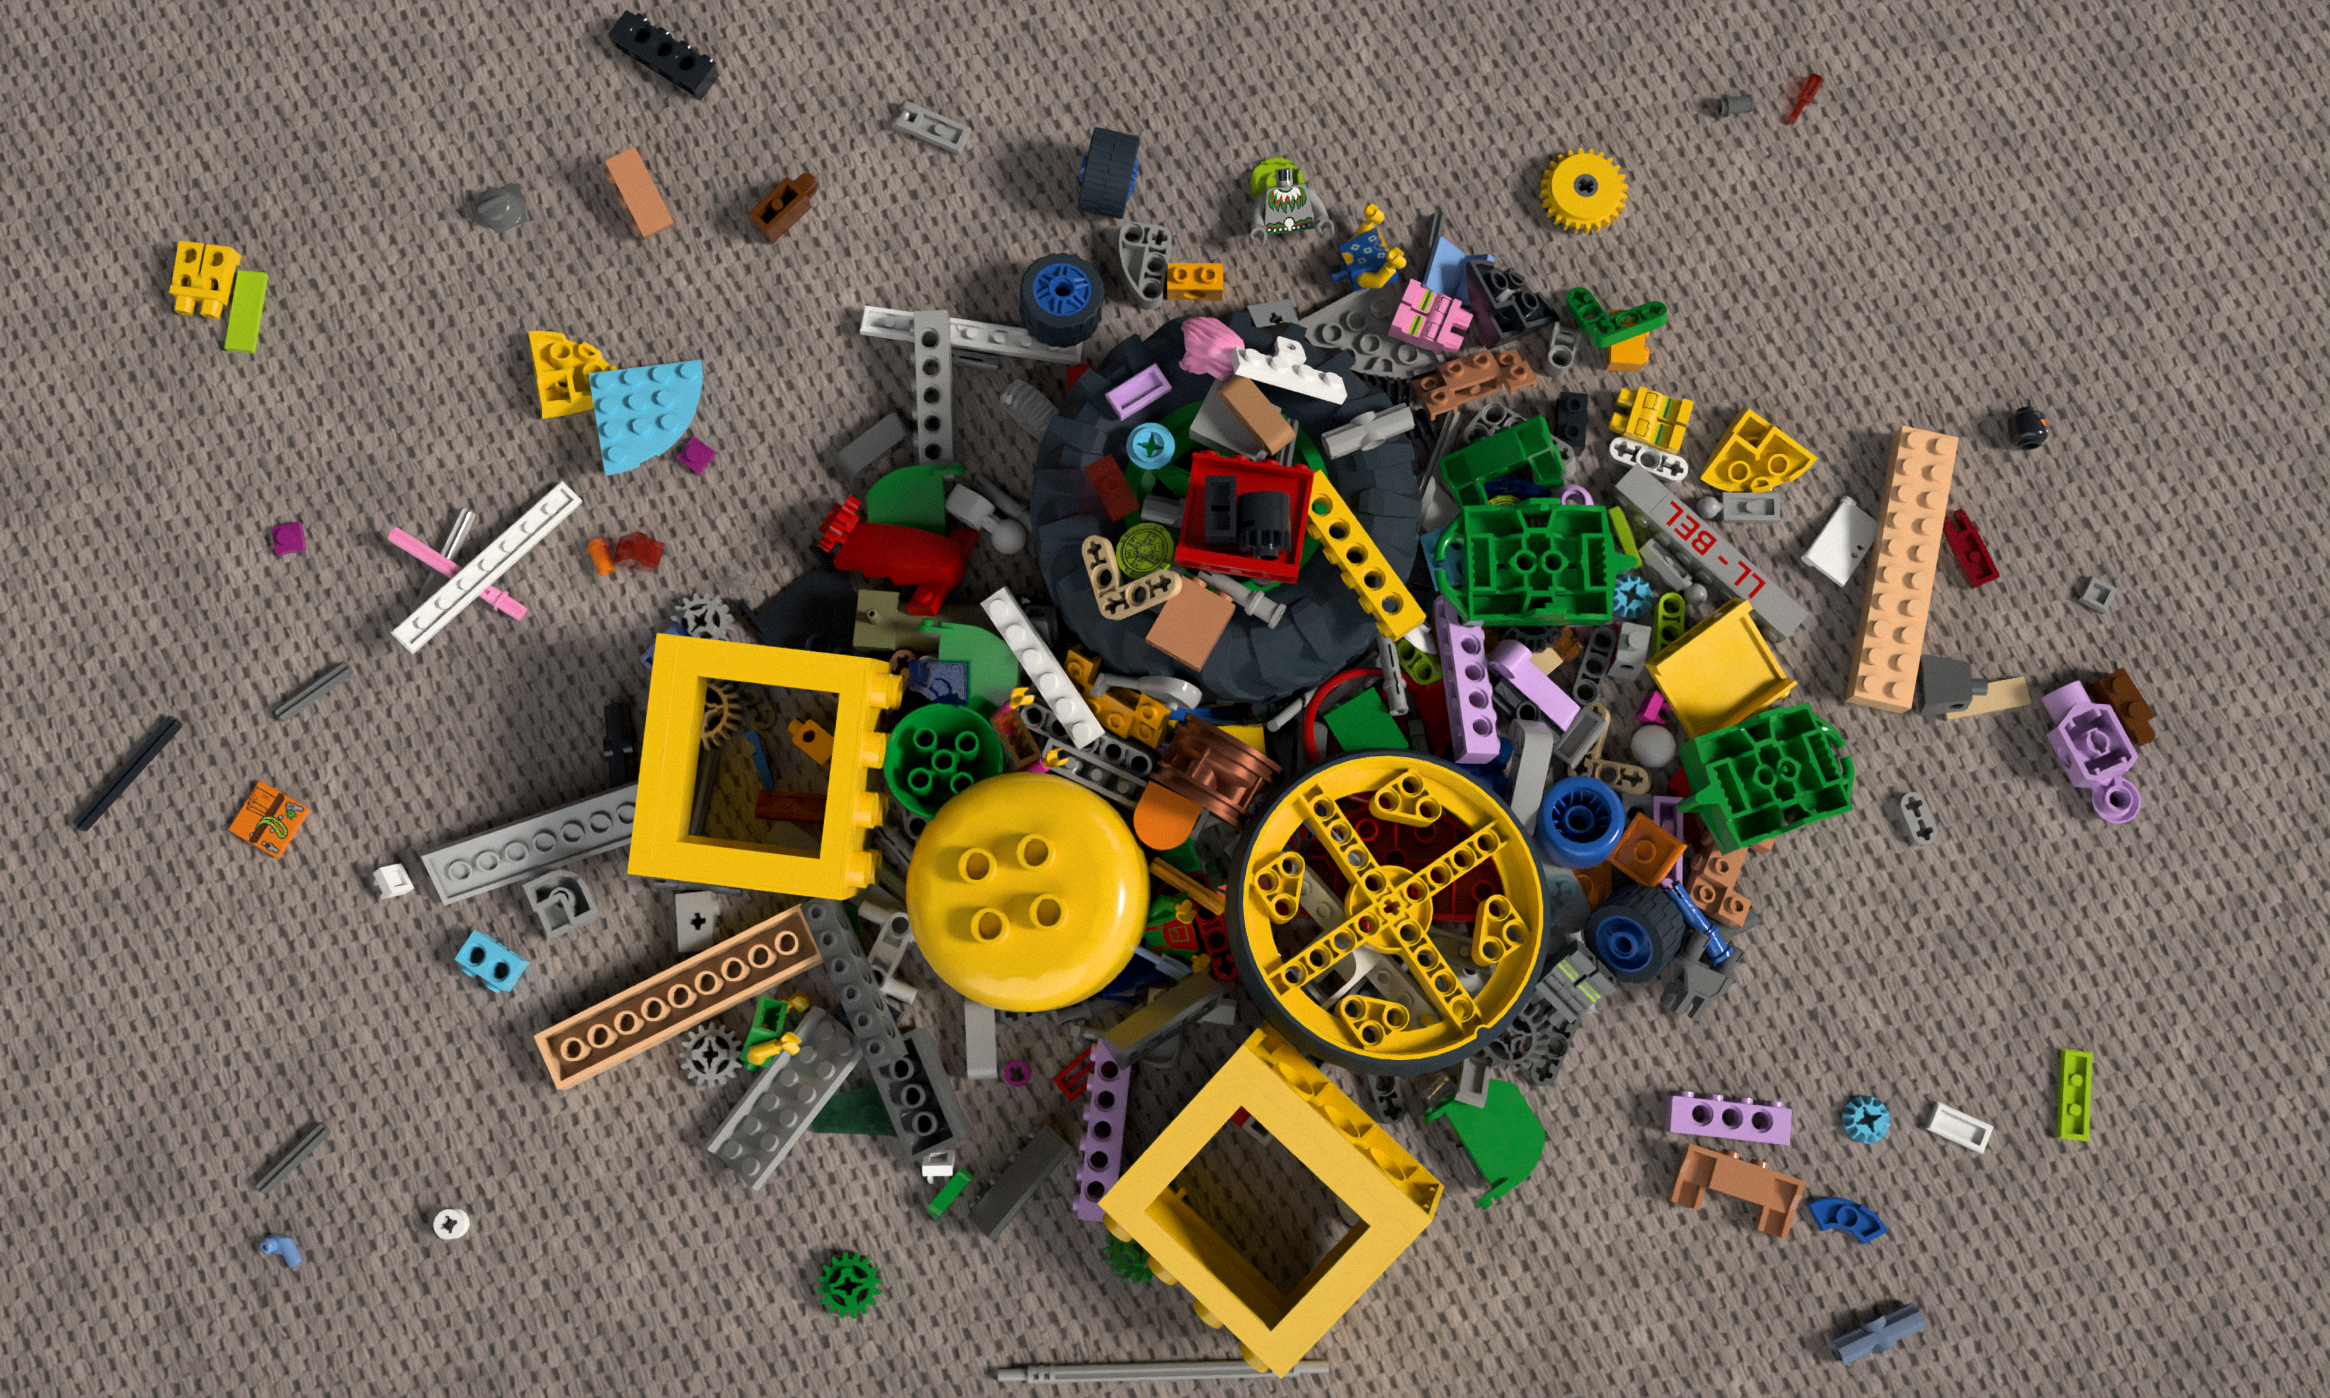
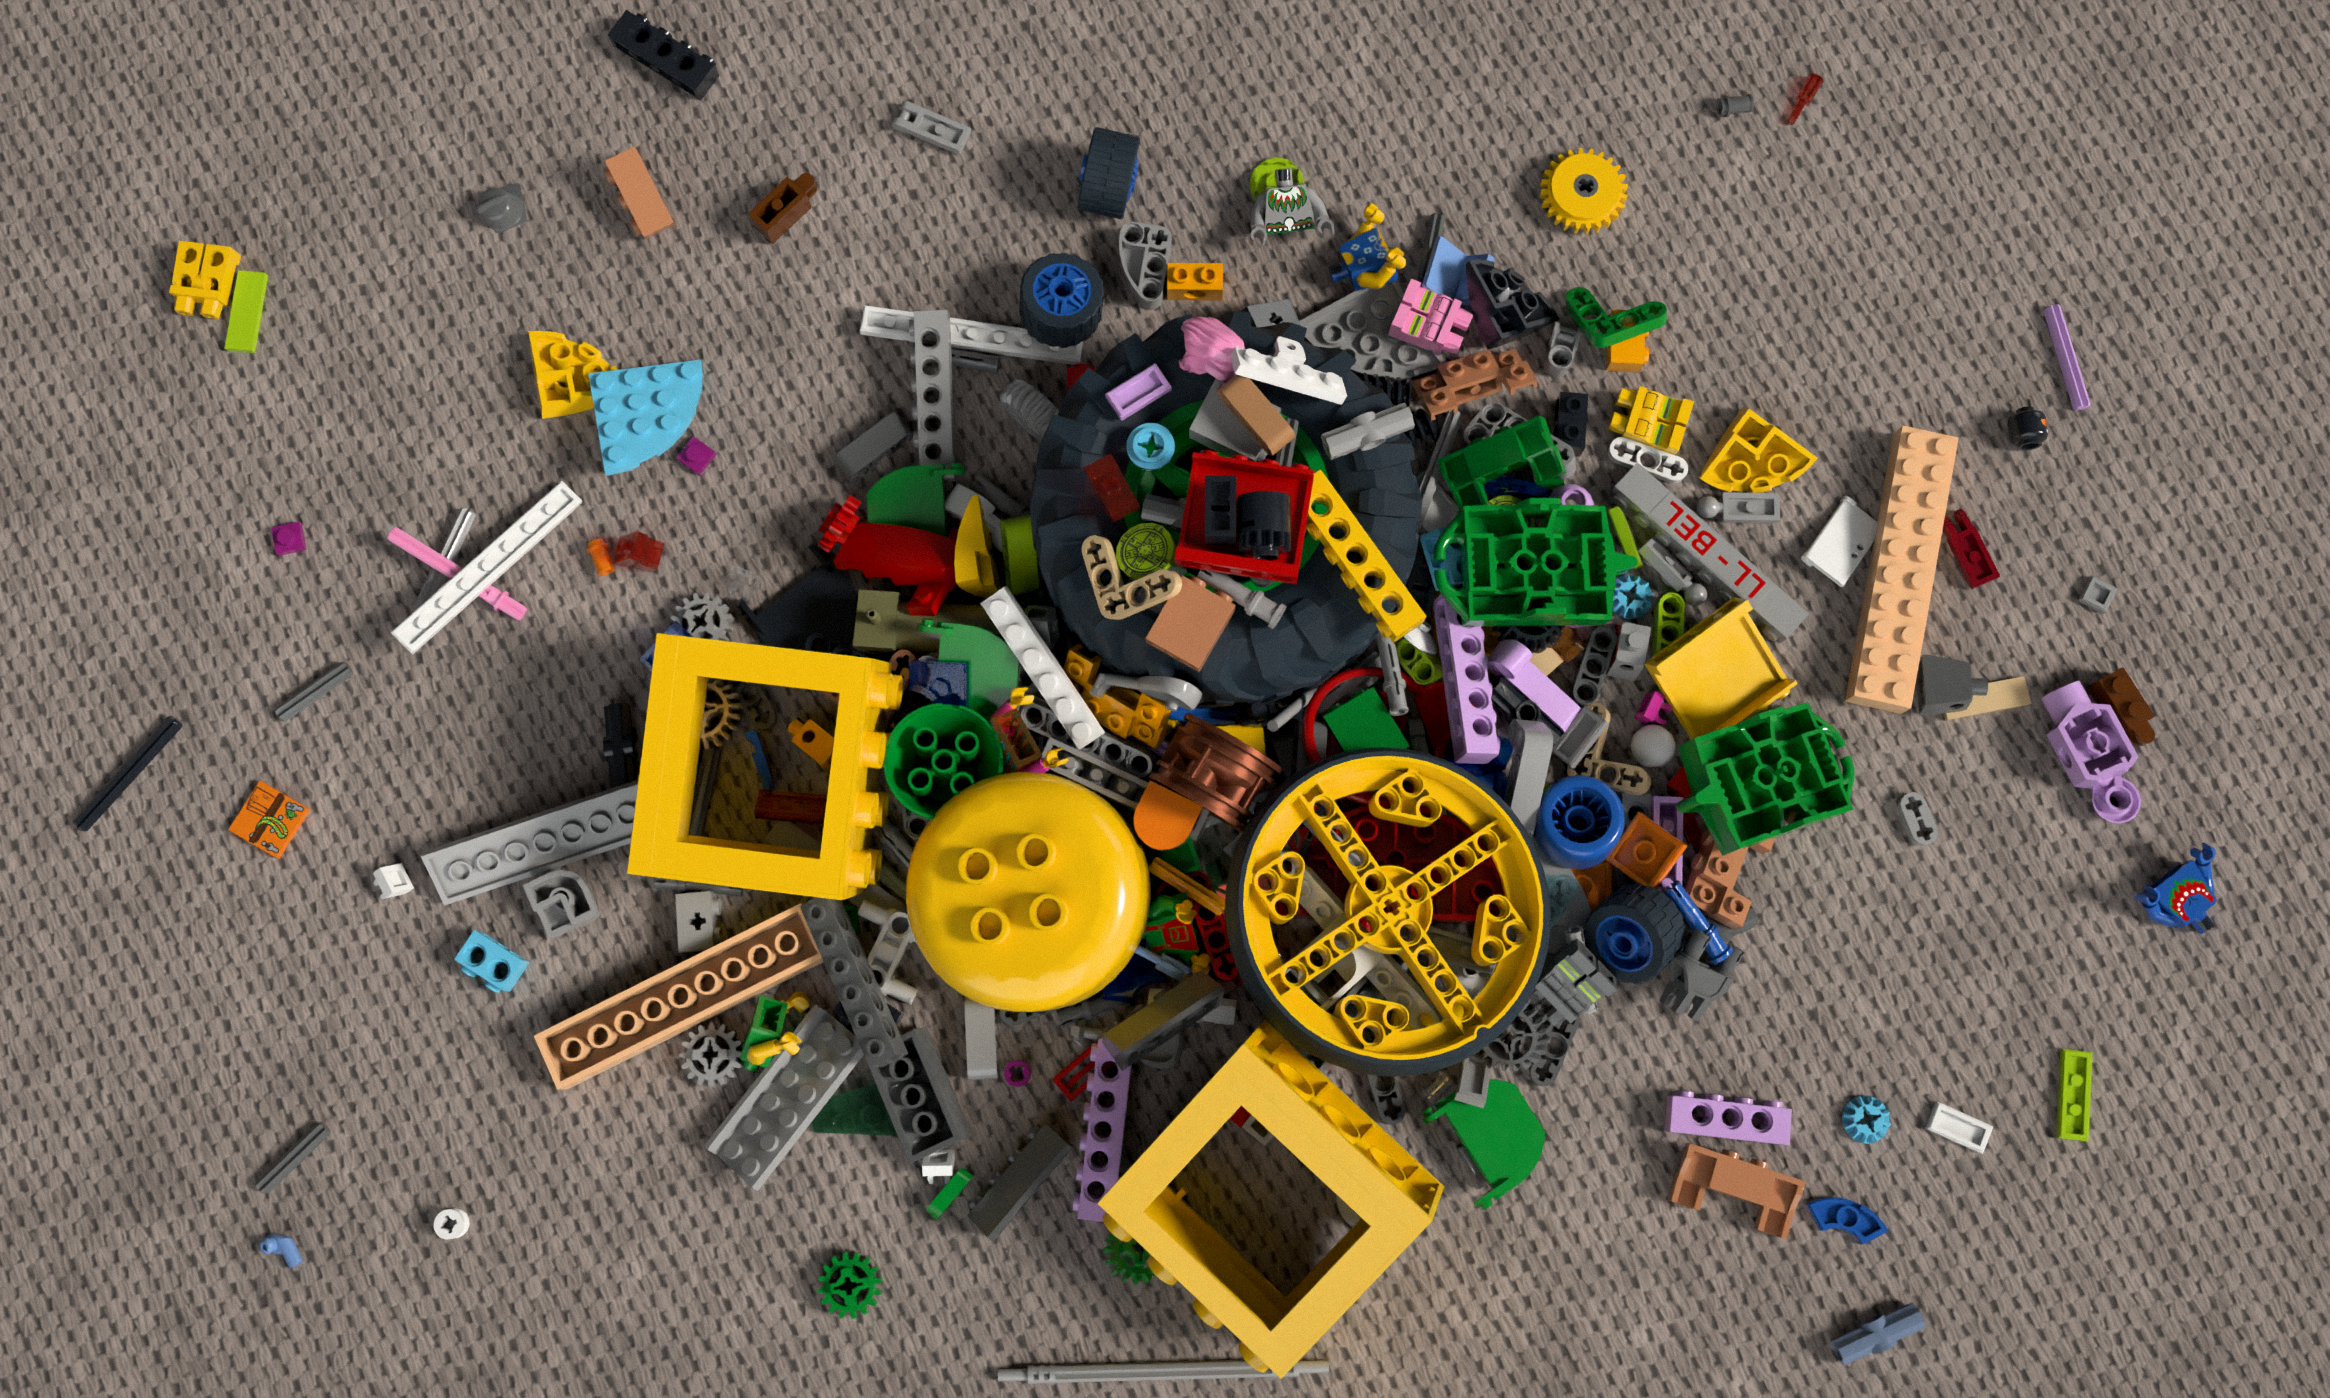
none -> yellow brick [954,494,1001,599]
none -> lime beam [1000,515,1039,596]
none -> lavender axle [2044,304,2090,410]
none -> blue torso [2135,843,2217,934]

